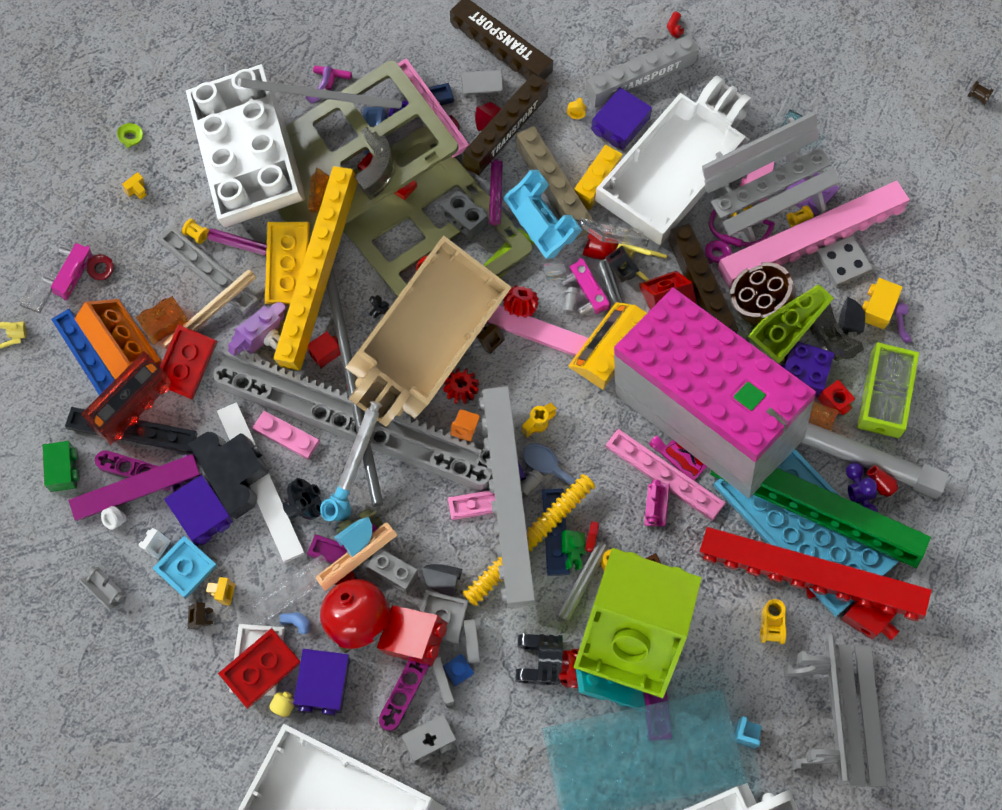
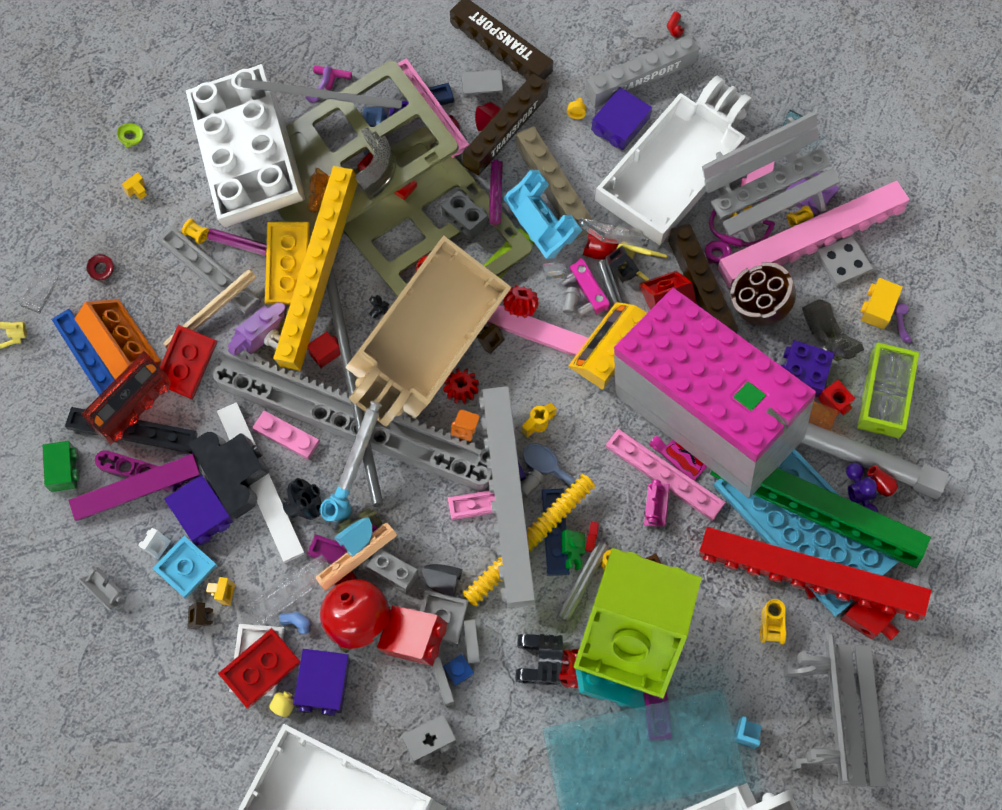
dark pink piece [42,243,92,300] -> none
white tile [101,506,127,530] -> none
clear orange brick [136,296,188,345] -> none
magenta beam [379,660,430,732] -> none
yellow brick [574,144,623,211] -> none
lime wedge [748,284,834,364] -> none
black brick [837,297,865,336] -> none
dark brown bush [967,81,994,106] -> none

